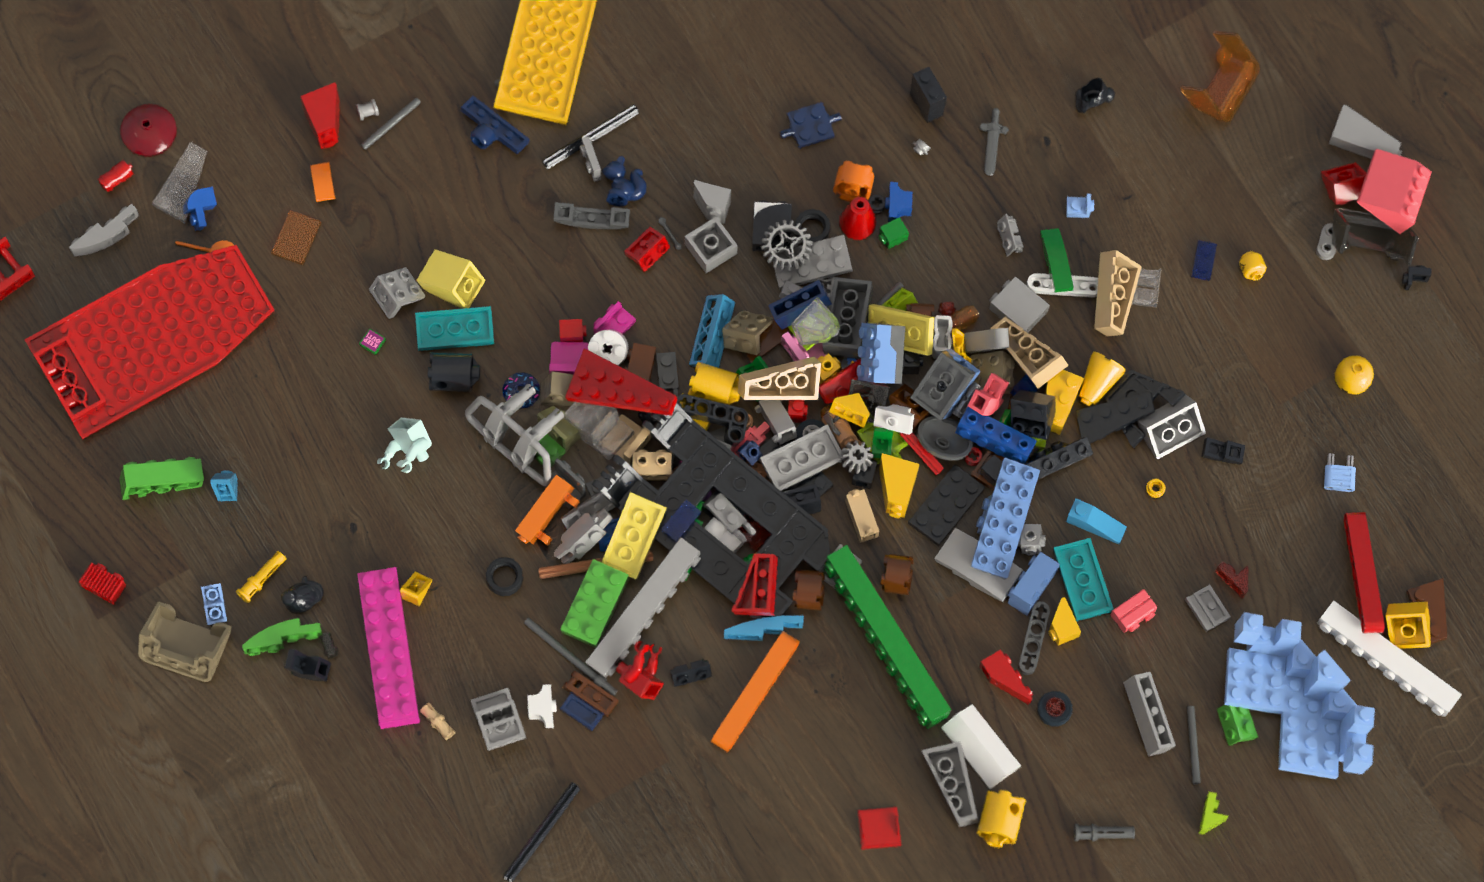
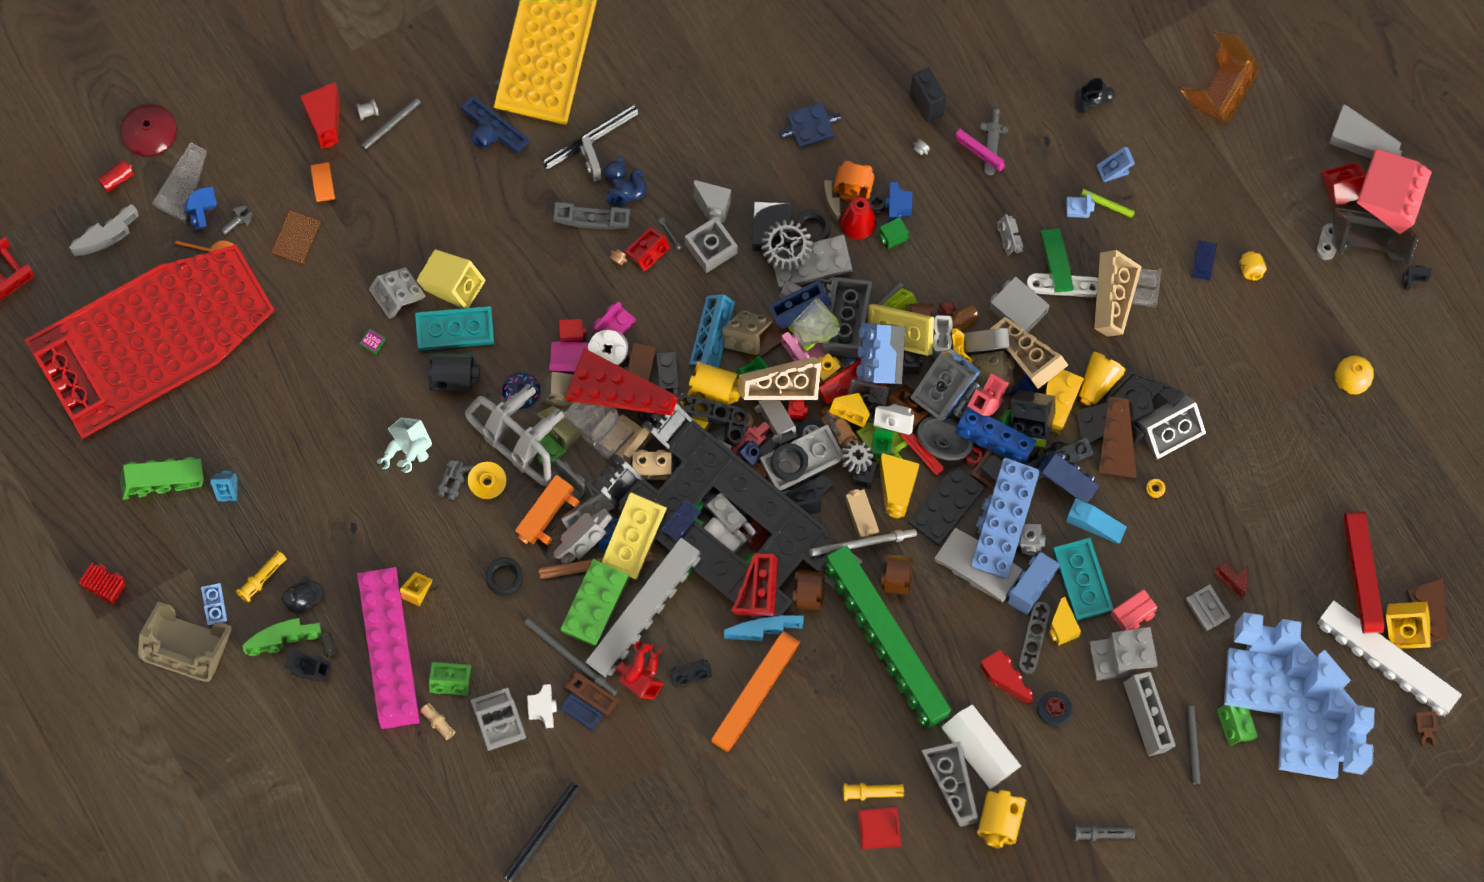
lime slope [1199,792,1229,835] -> none
black slope [1201,437,1245,464] -> none
light blue piece [1324,453,1356,492] -> none
none -> dark grey bar [220,206,252,235]
none -> bright green bracket [429,662,471,696]
none -> dark grey piece [436,460,476,501]
none -> yellow dish [468,462,506,499]
none -> medium nougat plate [609,249,627,266]
none -> black tyre [770,443,808,482]
none -> light grey bar [809,529,917,556]
none -> dark tan slope [824,180,840,222]
none -> yellow pin [843,782,904,801]
none -> dark pink tile [956,129,1005,172]
none -> dark blue brick [1037,451,1099,503]
none -> lime bar [1081,189,1135,218]
none -> light grey bracket [1089,627,1158,681]
none -> medium blue slope [1097,147,1135,182]
none -> reddish brown wing [1099,396,1137,478]
none -> reddish brown plate [1415,711,1438,746]

